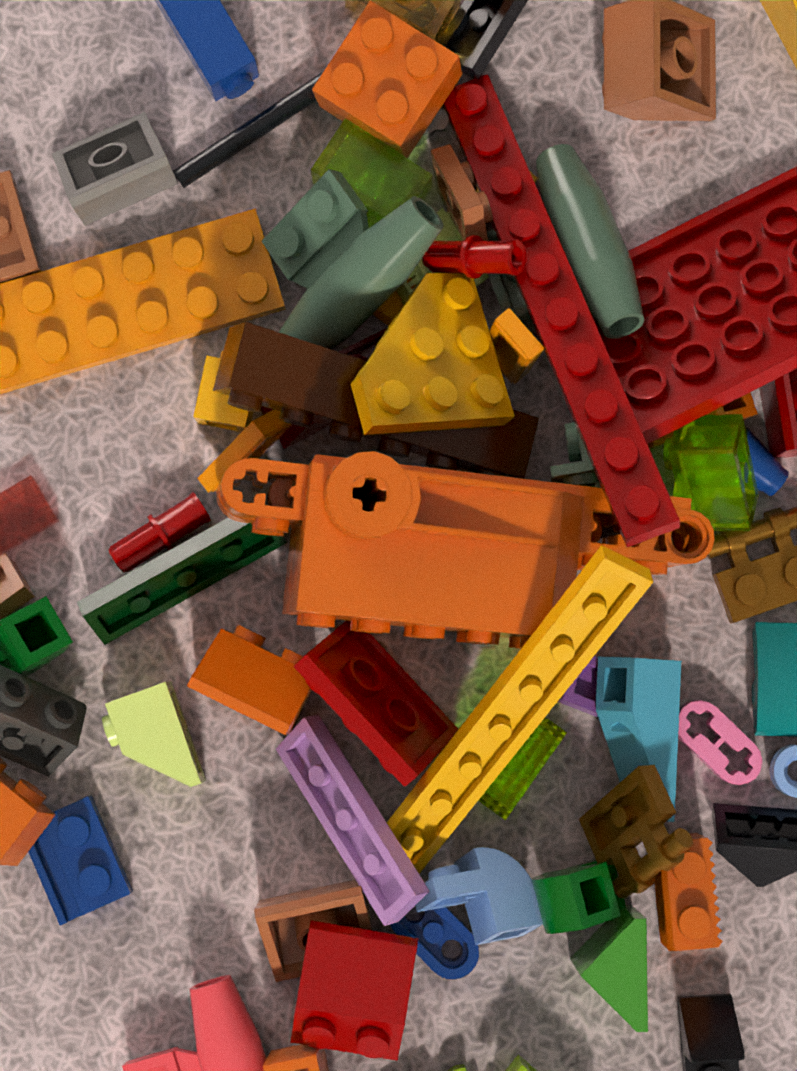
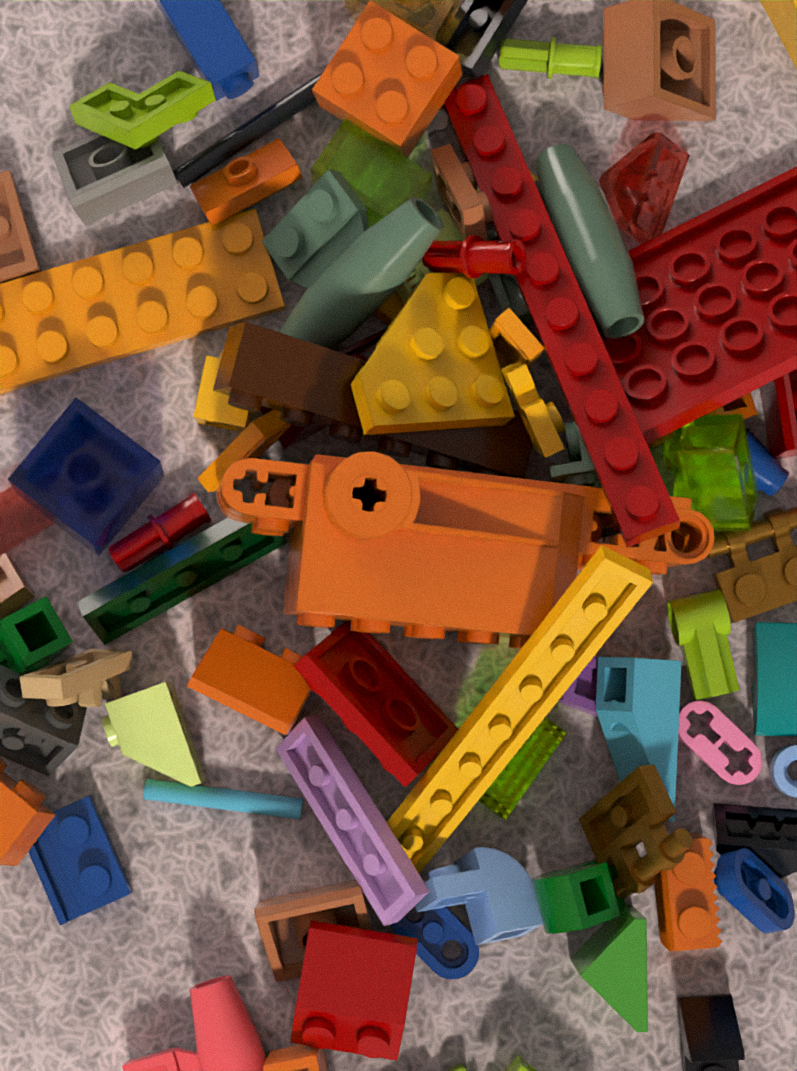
none -> clear blue brick [7,397,164,557]
none -> tan plate [19,649,133,707]
none -> lime plate [69,70,216,150]
none -> medium azure bar [143,779,303,820]
none -> orange plate [189,138,303,226]
none -> lime axle [499,37,602,79]
none -> yellow plate [500,360,565,458]
none -> clear red slope [599,132,690,244]
none -> lime piece [667,589,740,700]
none -> blue plate [714,848,795,934]

